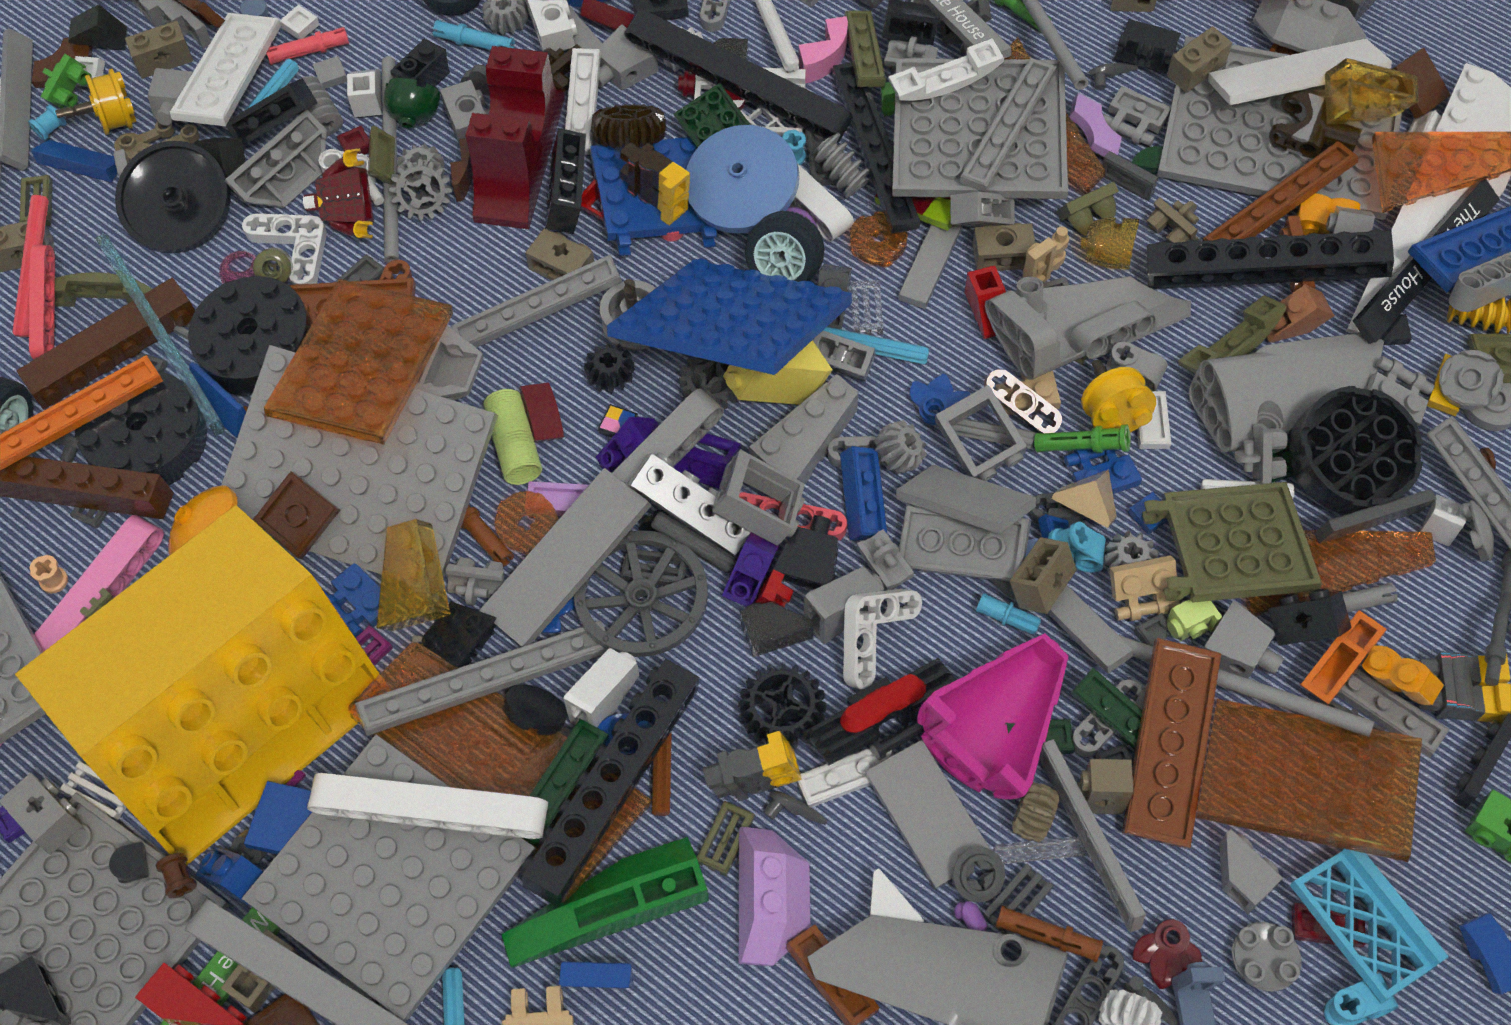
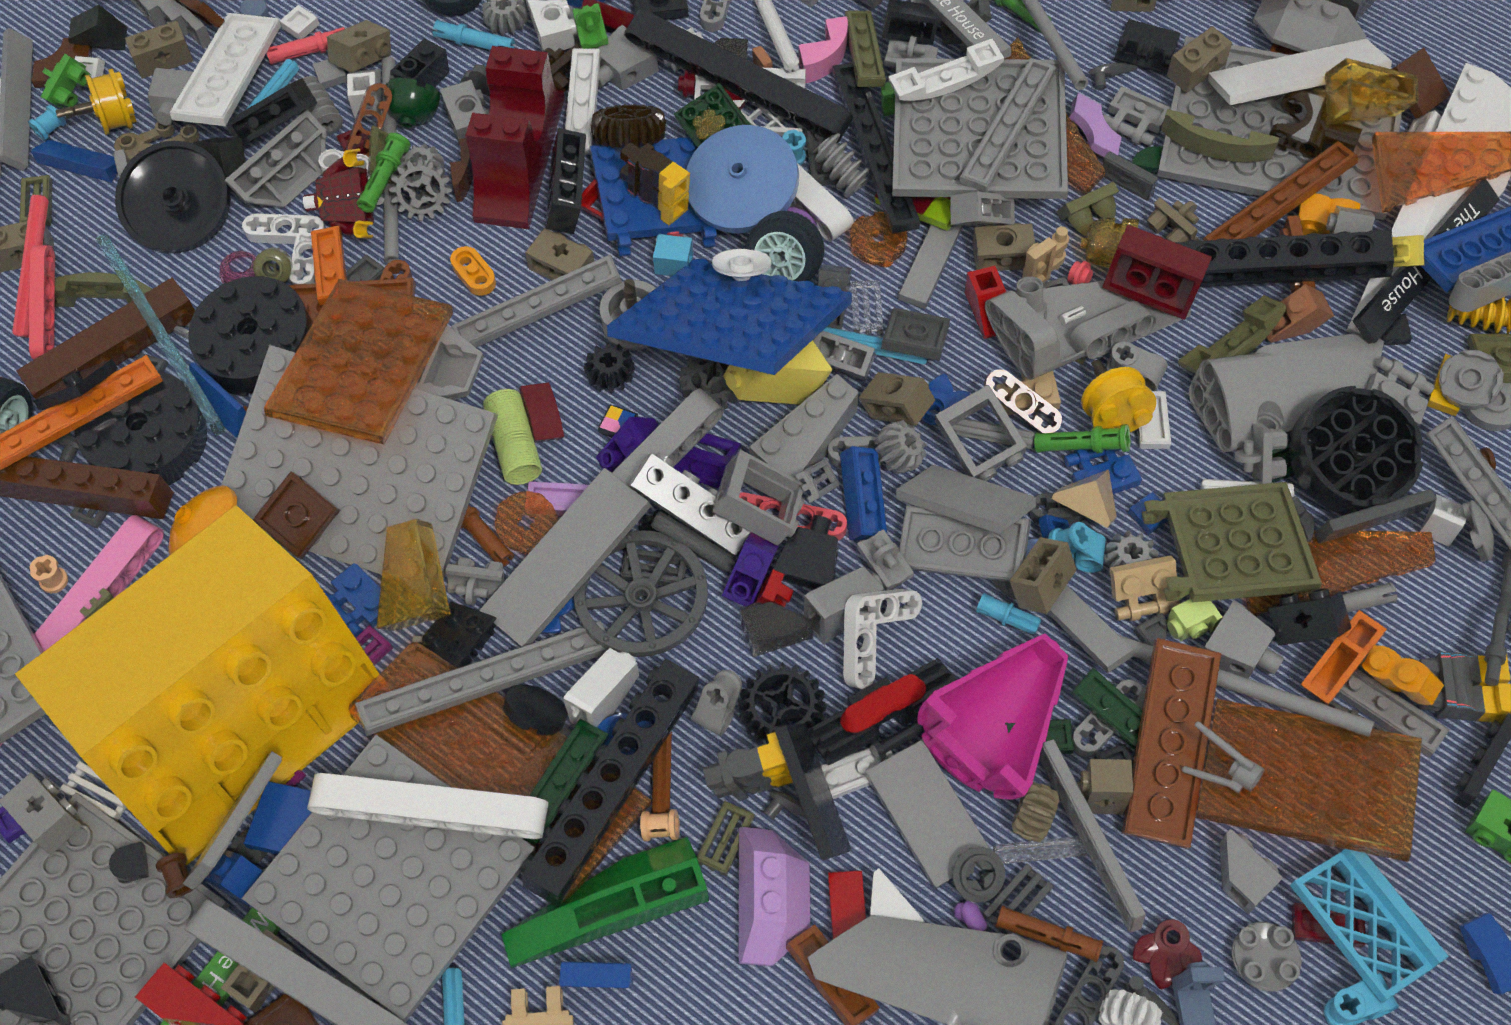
none -> black plate [33,359,118,410]
none -> light grey tile [183,751,282,890]
none -> orange tile [311,225,349,306]
none -> dark tan brick [327,20,391,72]
none -> dark orange beam [346,83,392,158]
none -> bright green pin [356,133,411,213]
none -> light orange plate [450,246,496,296]
none -> bright green hips [572,3,609,49]
none -> light nougat bush [640,809,680,842]
none -> medium azure panel [653,234,694,276]
none -> light grey piece [691,670,742,736]
none -> clear yellow plant [693,109,725,139]
none -> white dish [712,249,772,281]
none -> nougat tile [752,46,773,68]
none -> black tile [775,724,852,861]
none -> light grey tile [795,459,839,503]
none -> red tile [828,871,866,939]
none -> dark tan brick [858,372,935,426]
none -> dark grey tile [881,308,951,361]
none -> white piece [1059,306,1086,325]
none -> coral plate [1067,261,1093,285]
none -> dark red slope [1102,225,1212,320]
none -> olive slope [1161,109,1279,162]
none -> light grey plant [1182,721,1265,793]
none -> dark grey bar [1292,496,1315,542]
none -> light yellow tile [1392,235,1424,267]

